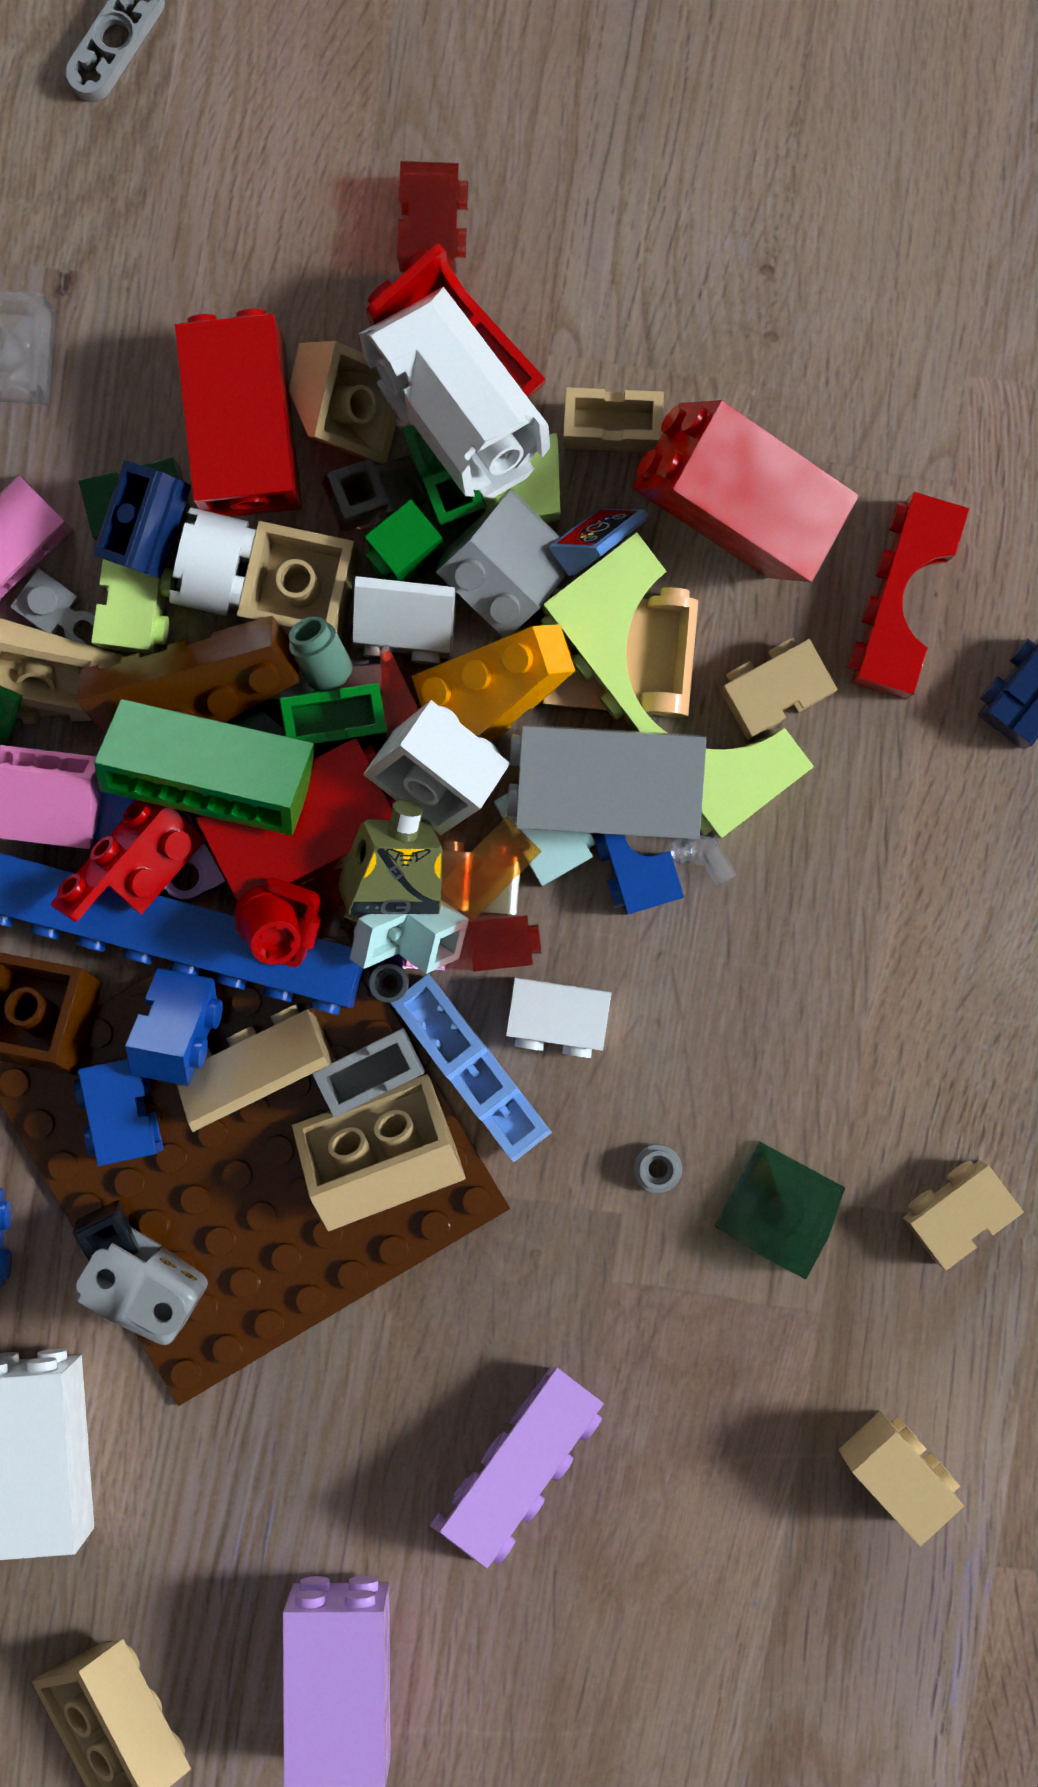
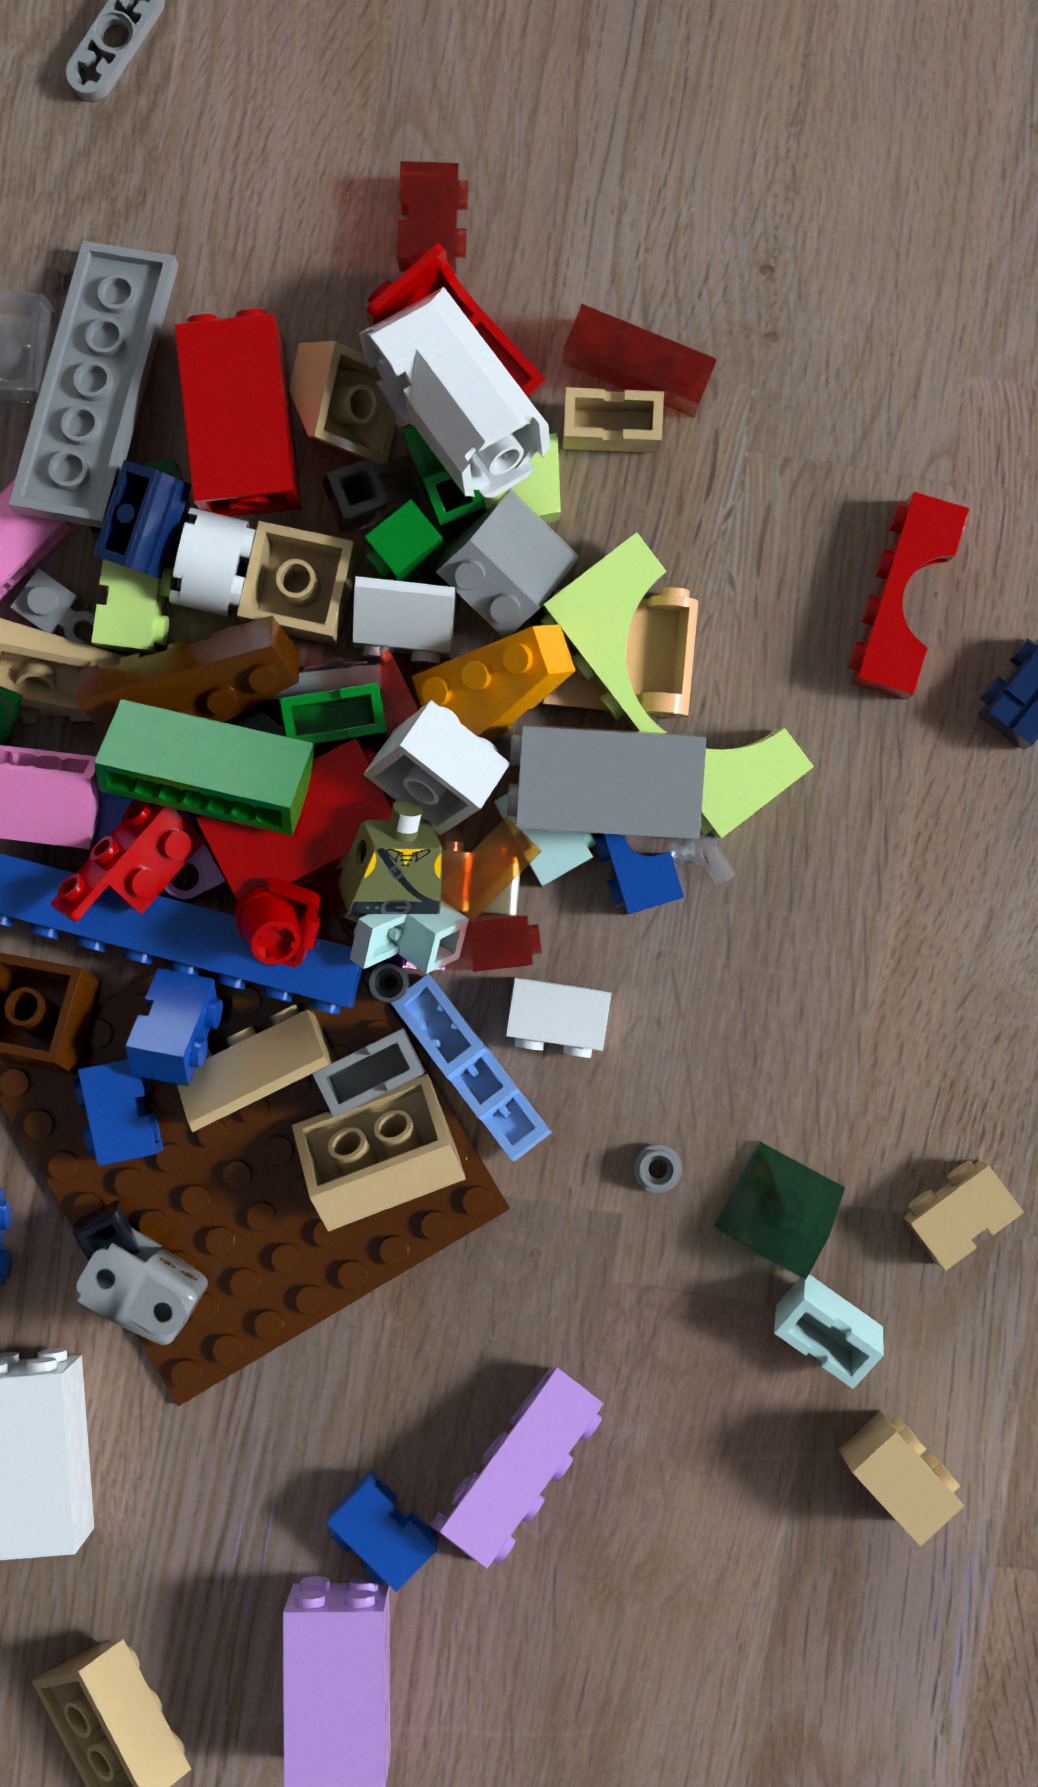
sand green brick [289,616,353,691] -> none
slope [549,509,649,576] -> none
brick [632,400,859,582] -> none
tan brick [720,638,838,741] -> none
none -> light grey plate [8,241,179,528]
none -> blue brick [326,1469,439,1592]
none -> clear red brick [562,304,717,418]
none -> light aqua brick [774,1271,884,1389]

